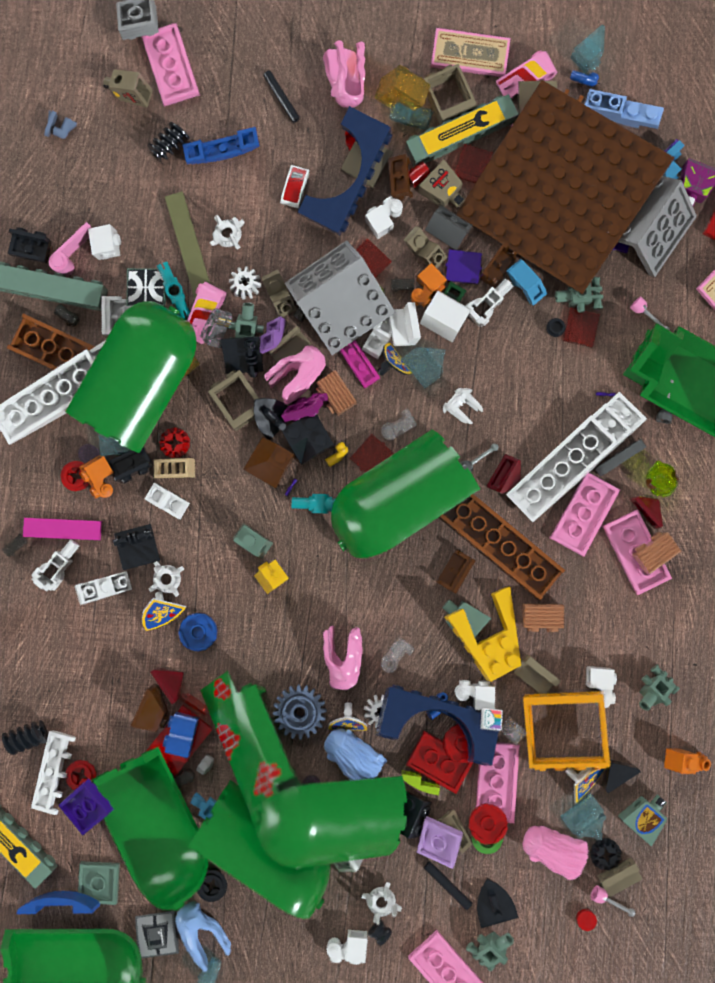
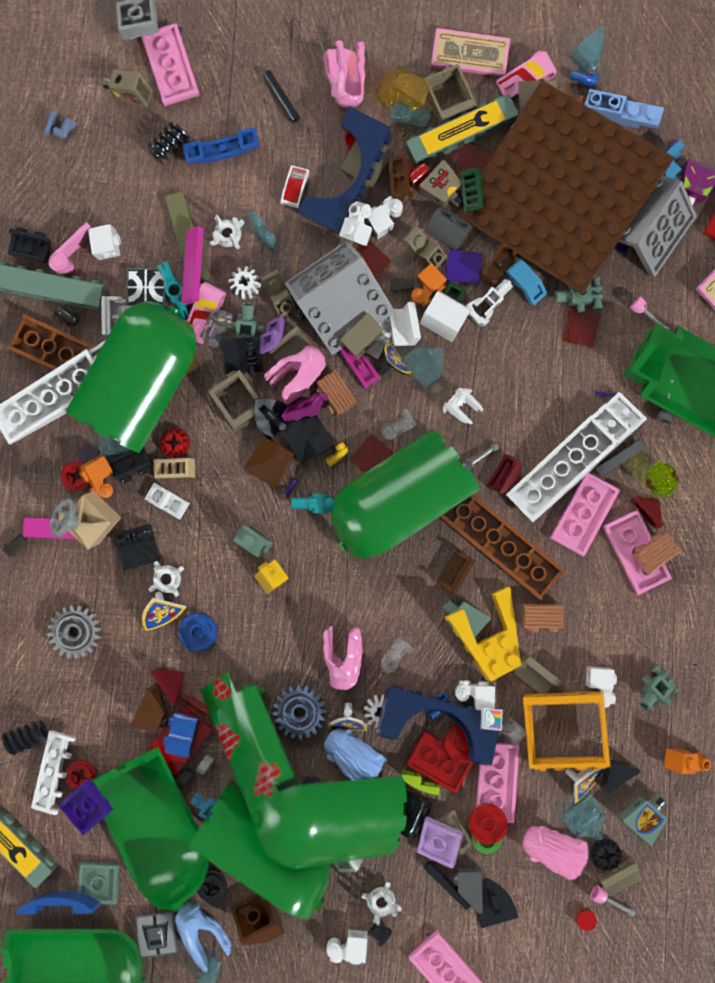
white piece [31,539,79,591] -> none
white slope [75,571,132,605] -> none
sand green piece [466,931,514,971] -> none
black plate [546,318,566,337] -> none
none -> light grey gear [47,605,103,659]
none -> tan piece [50,491,121,550]
none -> dark pink tile [181,226,204,305]
none -> reddish brown slope [231,894,285,945]
none -> clear light blue slope [249,211,277,252]
none -> white brick [339,201,373,246]
none -> dark tan panel [341,314,385,359]
none -> dark grey slope [454,867,483,914]
none -> dark green slope [461,167,484,213]

